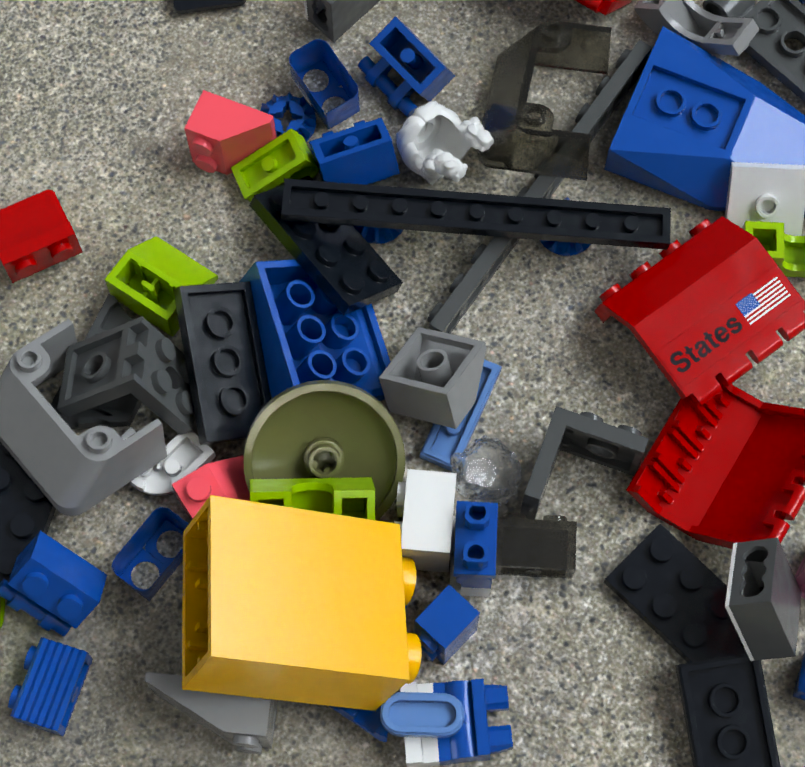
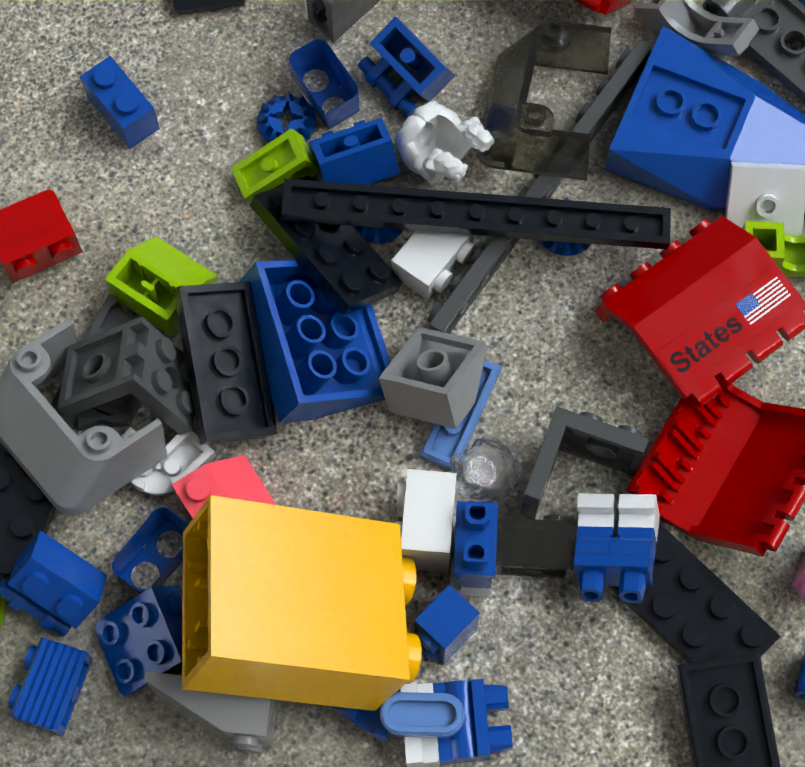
coral slope [184,90,277,175] -> none
olive dish [243,380,405,521] -> none
lime arch [250,477,375,520] -> none
dark grey piece [725,538,802,661] -> none
none -> blue brick [80,56,160,149]
none -> blue bracket [95,586,182,695]
none -> white brick [391,231,476,300]
none -> blue hips [573,493,660,603]

